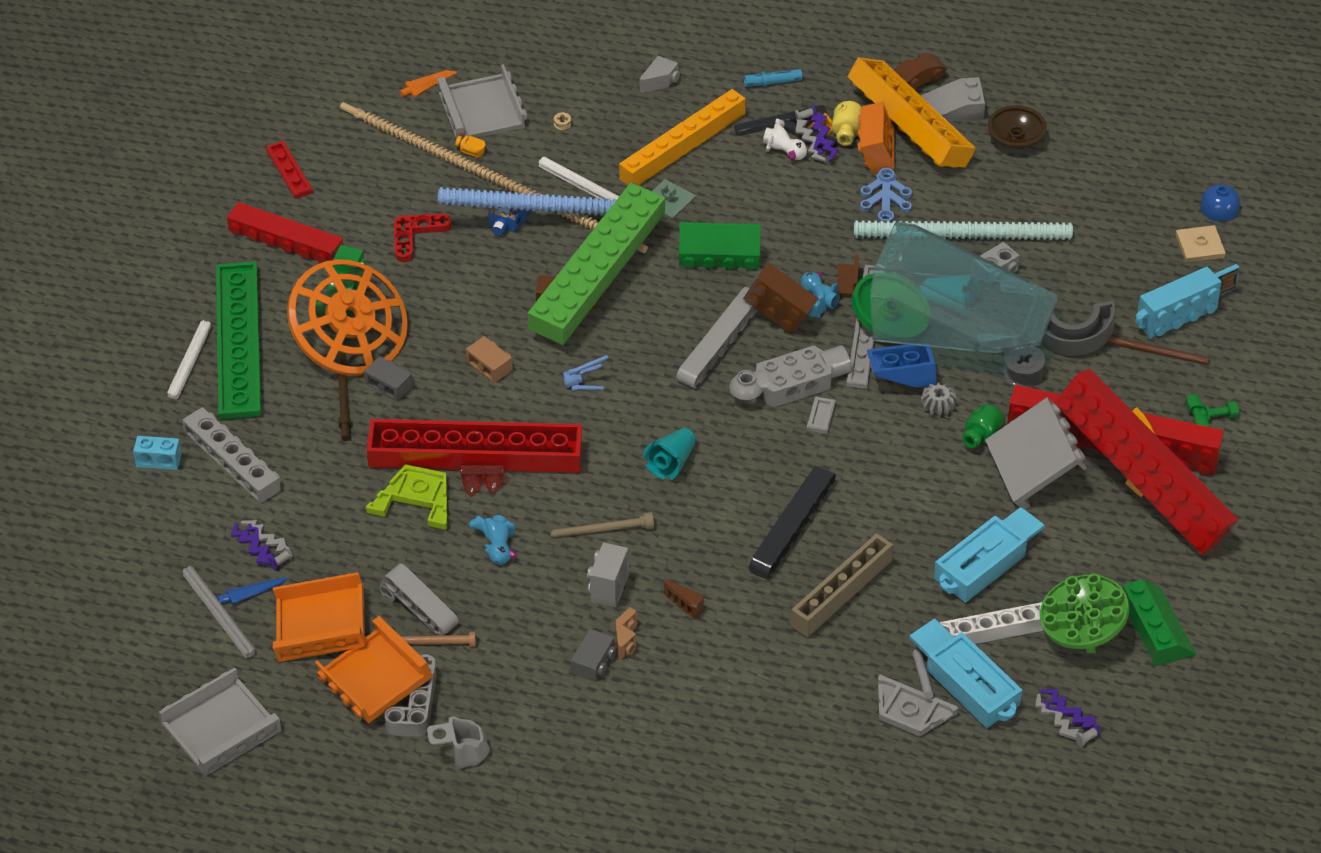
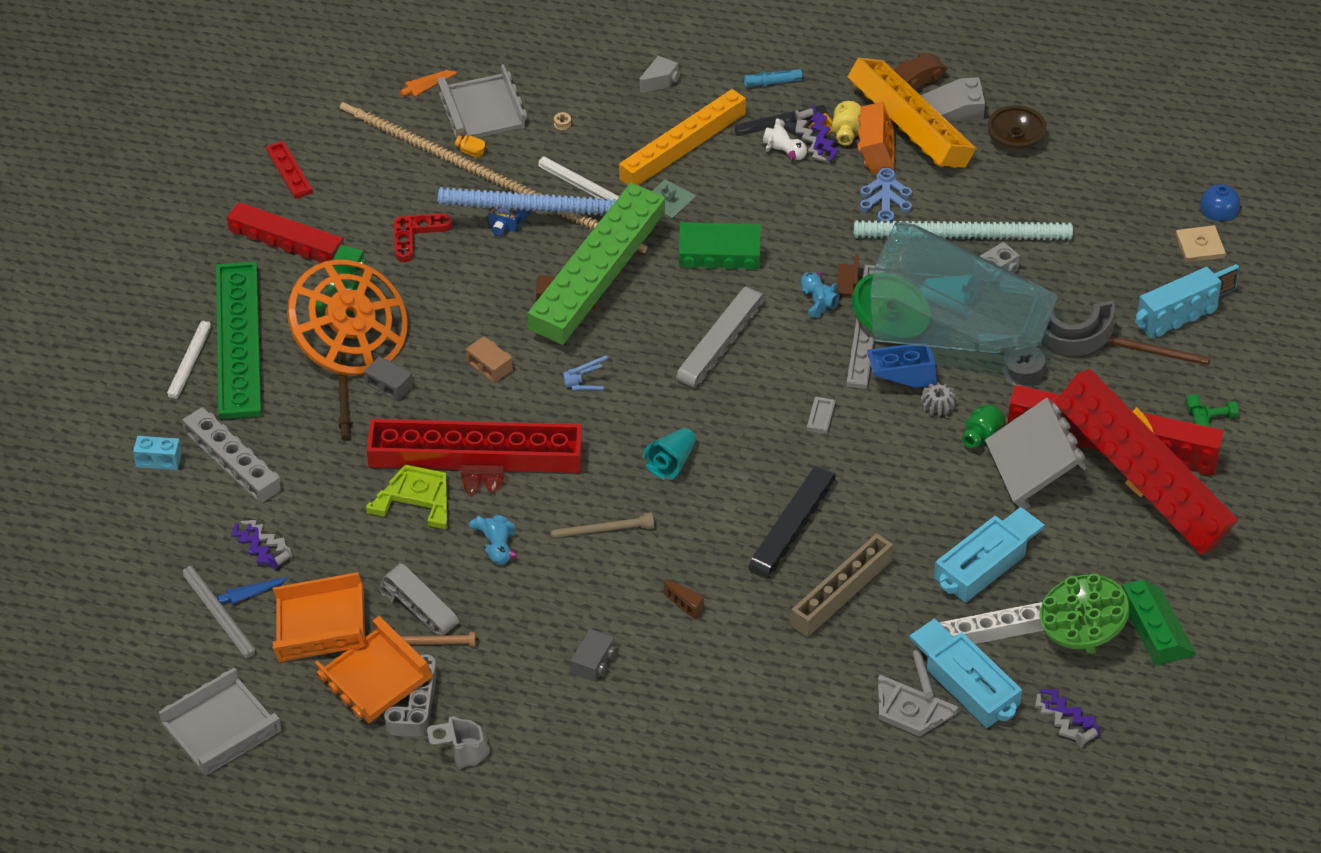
light grey brick [587,542,629,607] -> none
medium nougat slope [616,607,637,659] -> none
light grey brick [729,345,851,407] -> none
reddish brown brick [743,262,819,334] -> none

